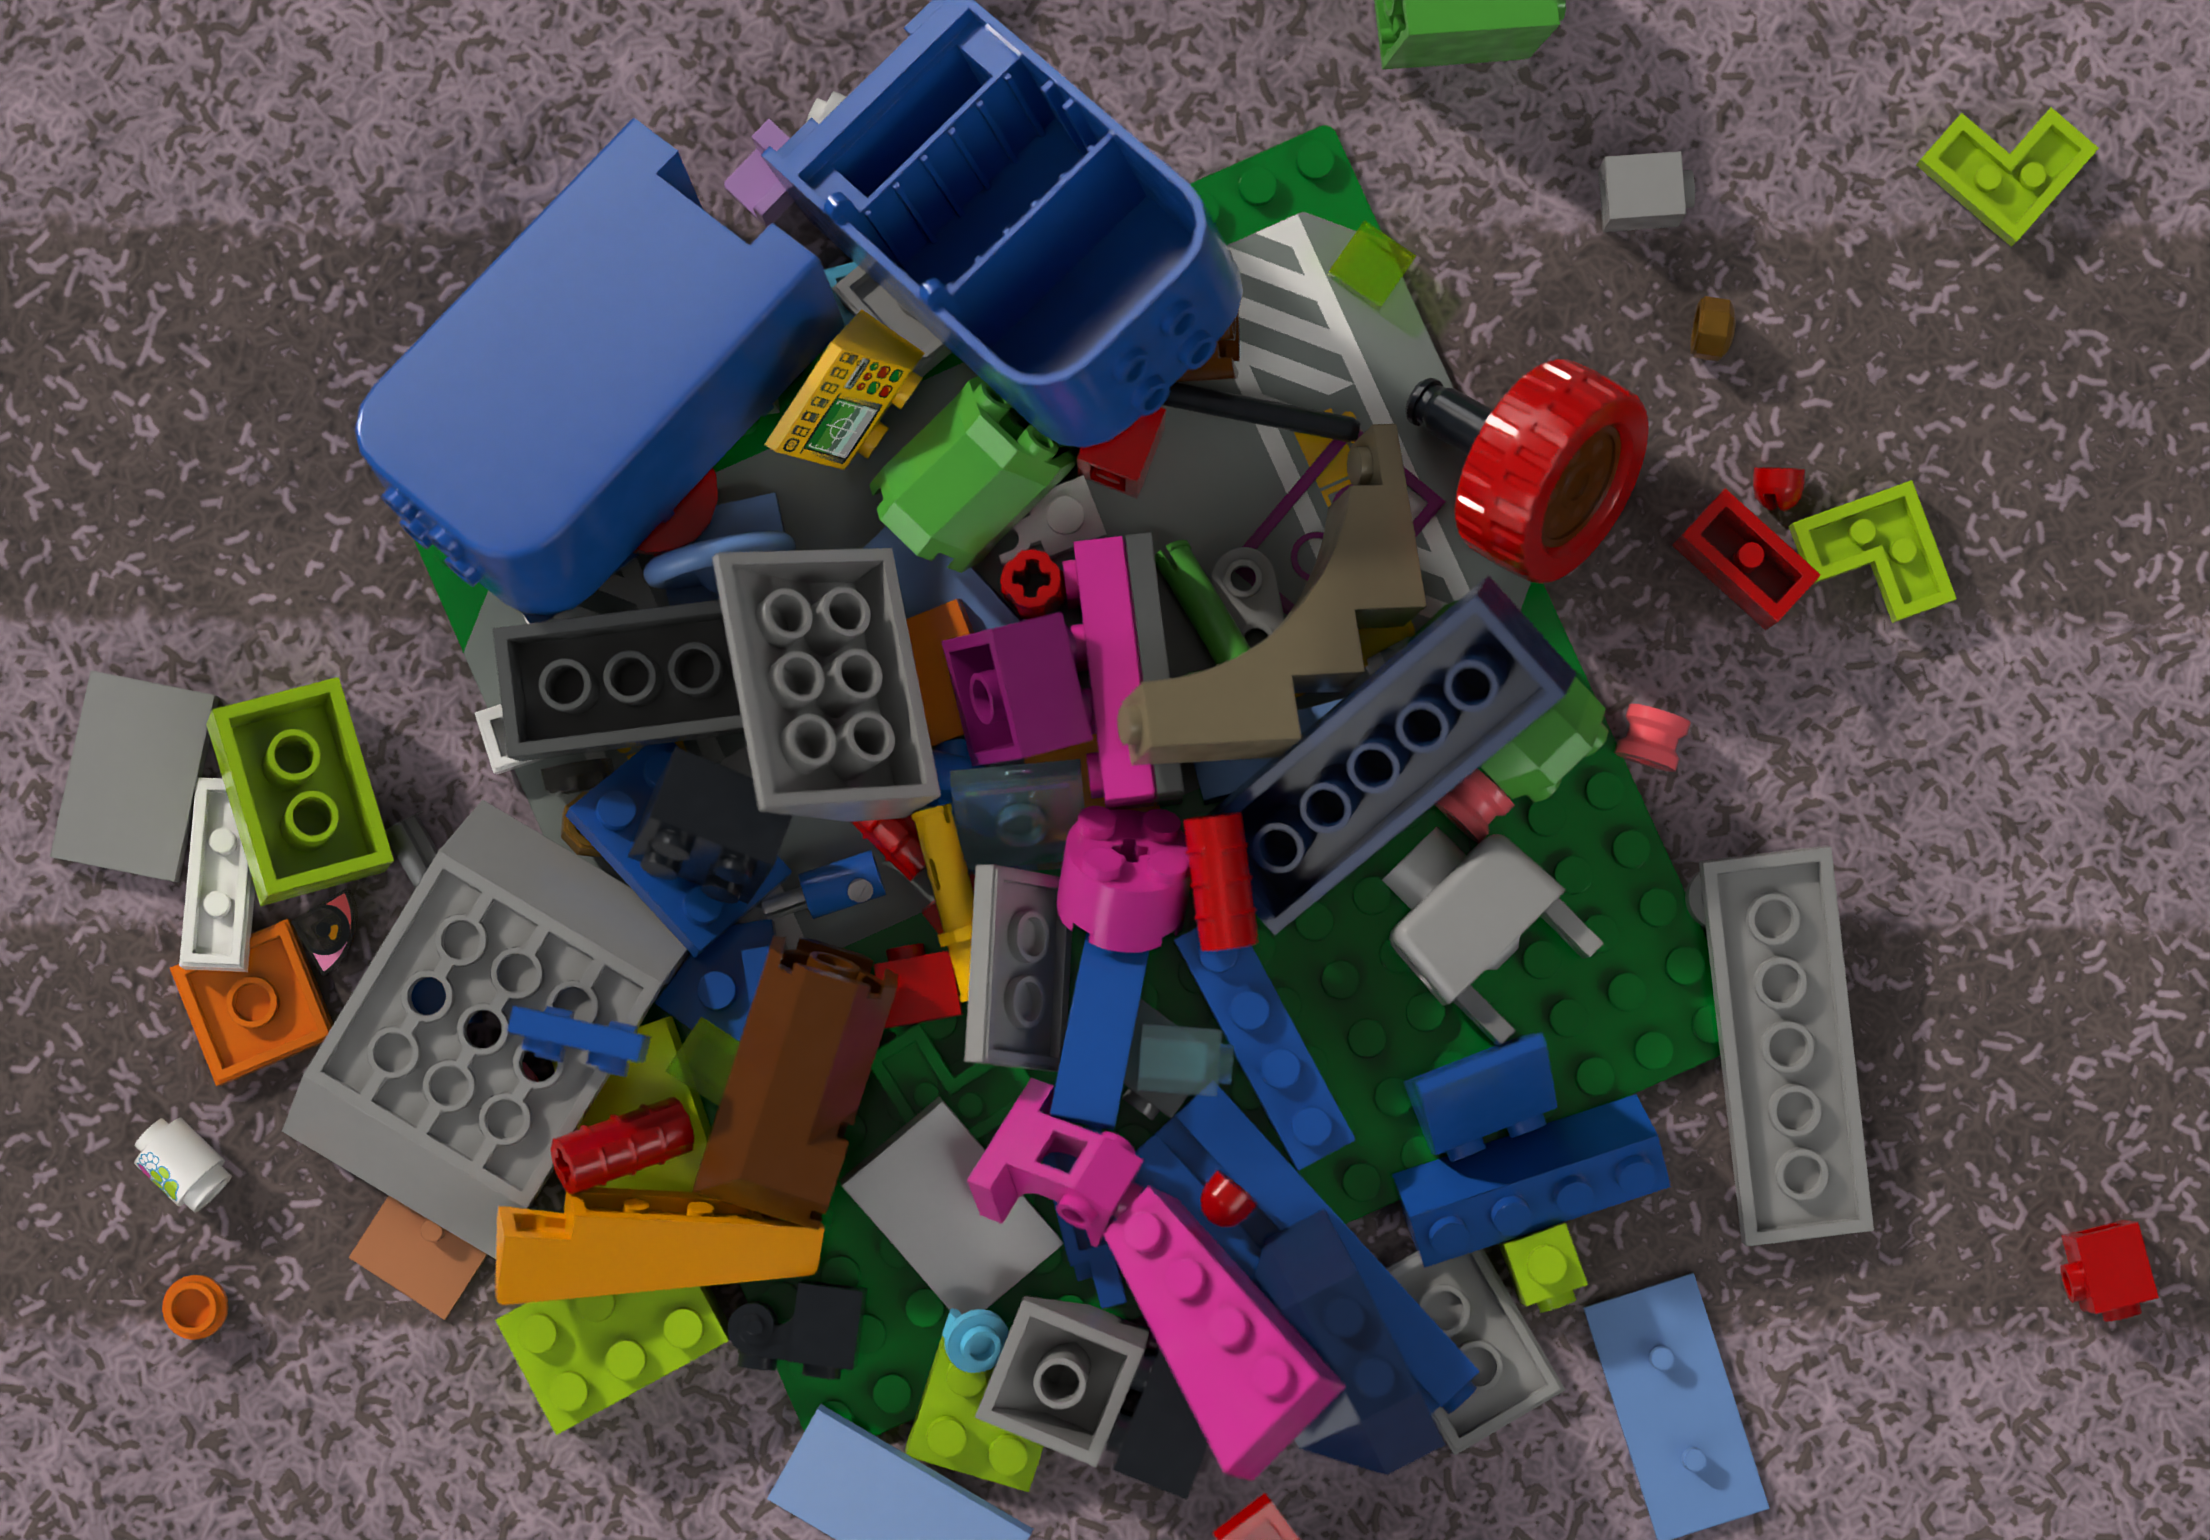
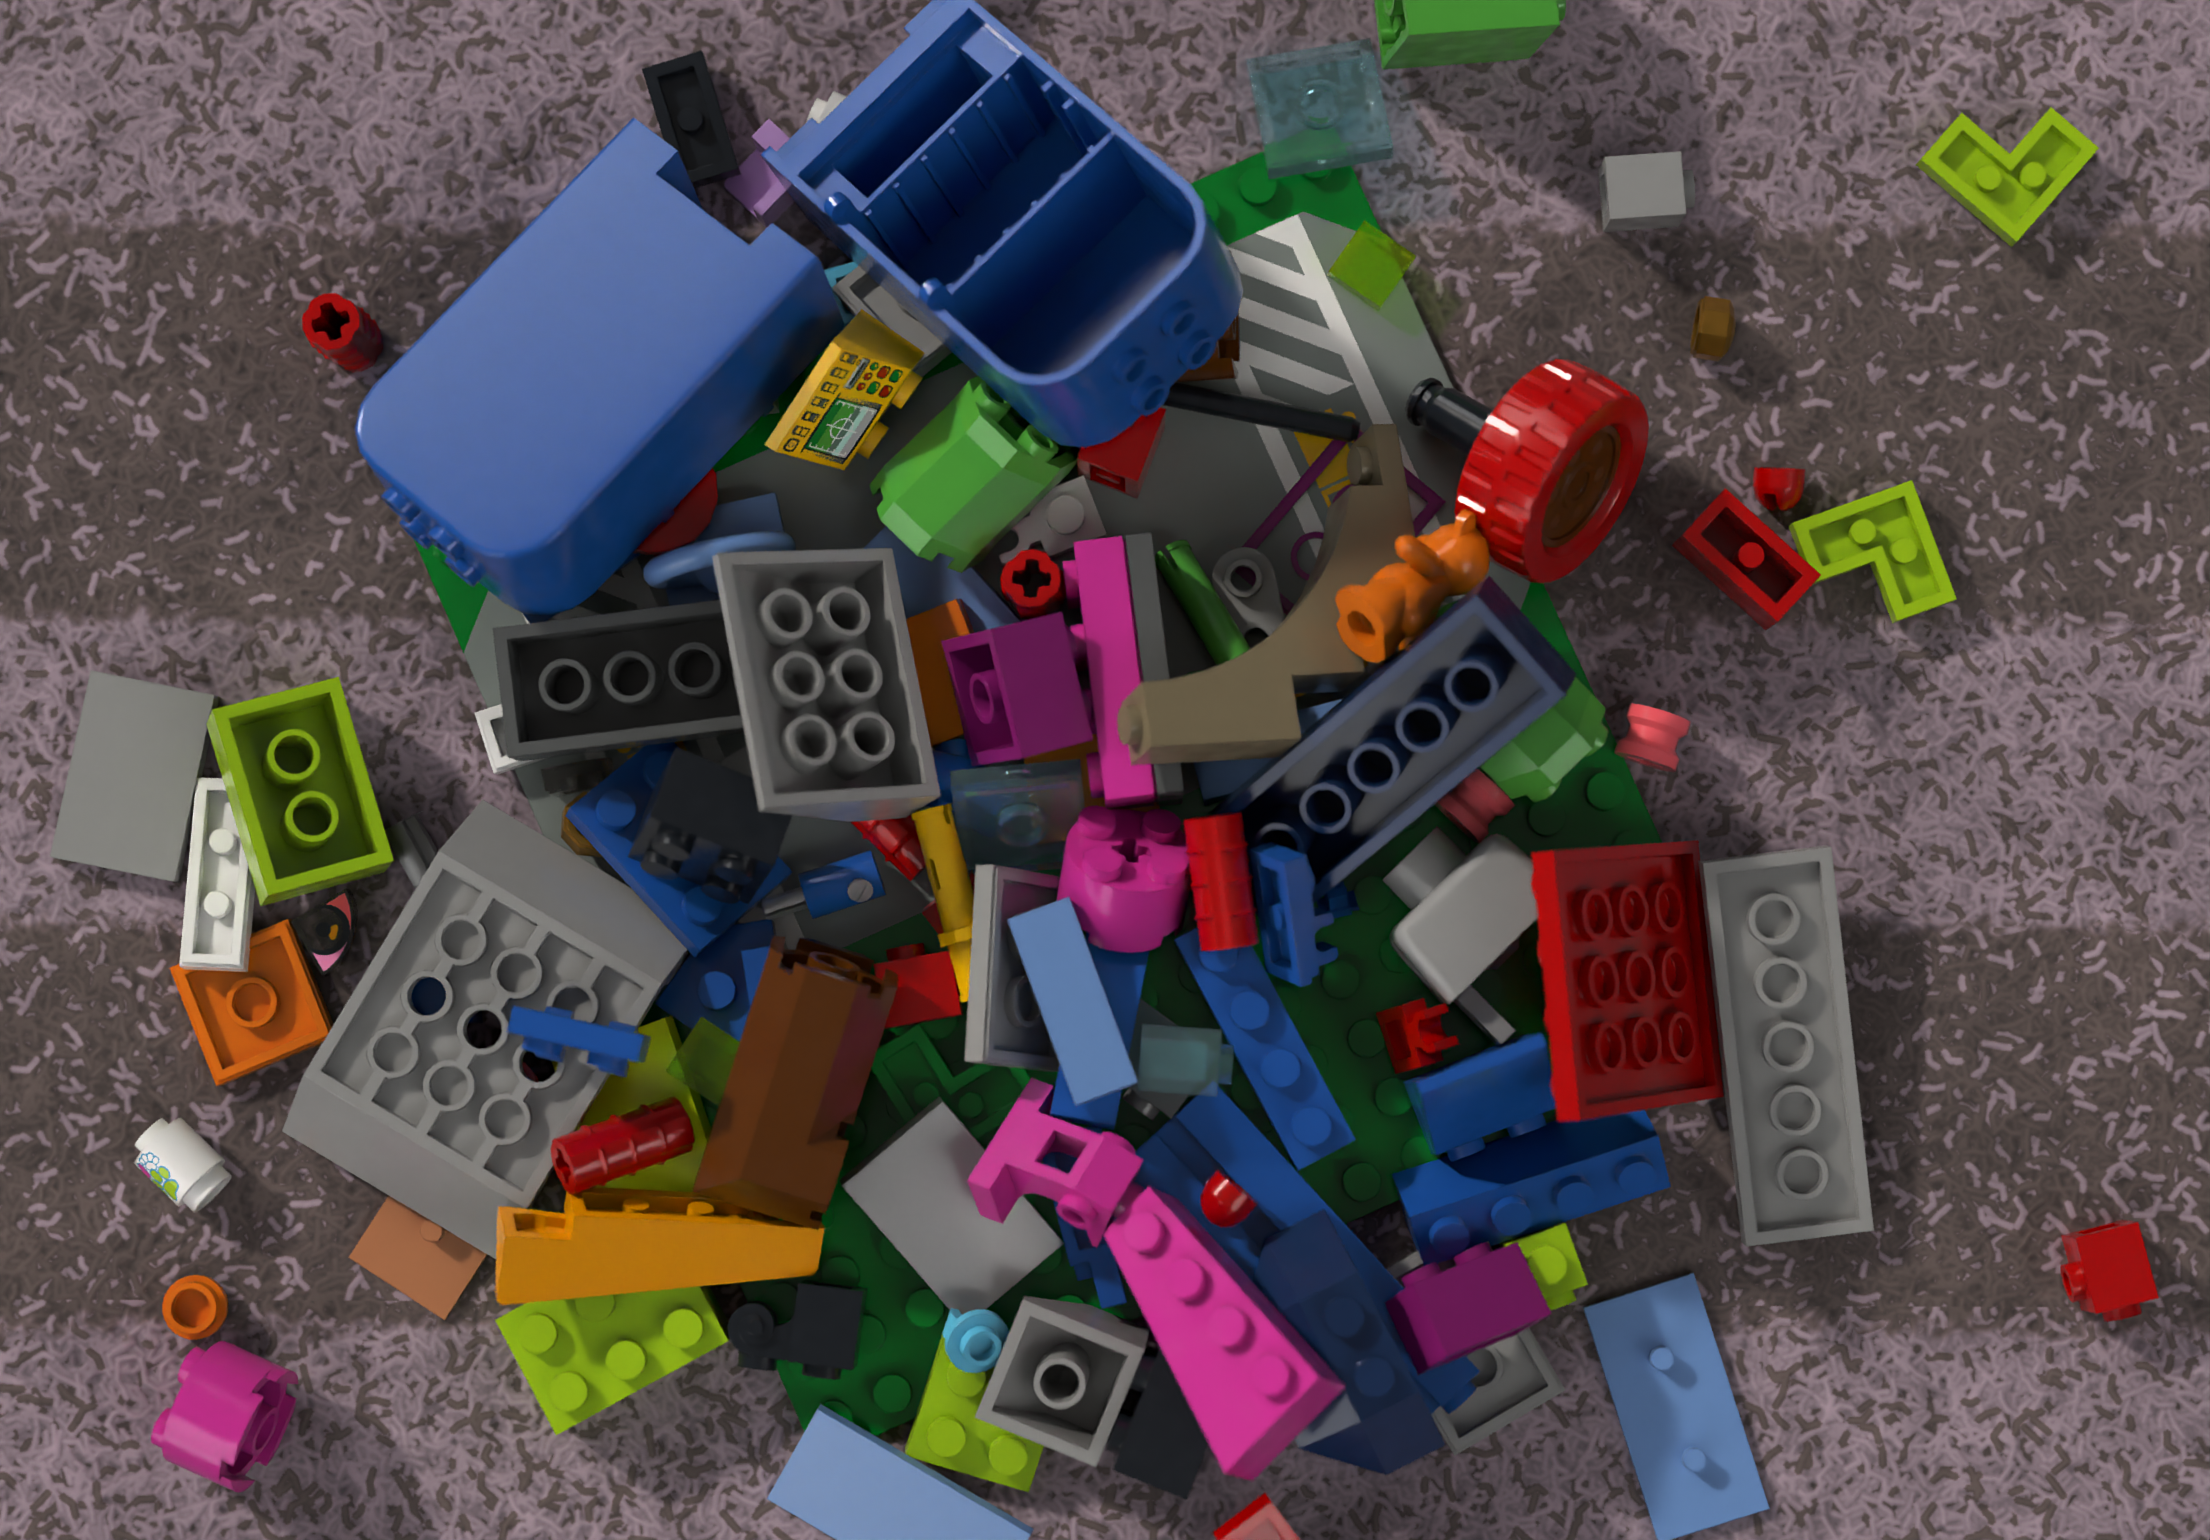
none -> dark pink brick [151,1341,298,1493]
none -> red axle [302,293,383,372]
none -> black plate [642,50,741,189]
none -> medium blue tile [1007,897,1138,1107]
none -> clear light blue tile [1246,38,1393,179]
none -> blue plate [1249,842,1338,987]
none -> blue piece [1317,881,1359,919]
none -> orange piece [1335,509,1490,663]
none -> red plate [1376,998,1459,1074]
none -> magenta brick [1385,1242,1552,1375]
none -> red plate [1531,840,1724,1122]

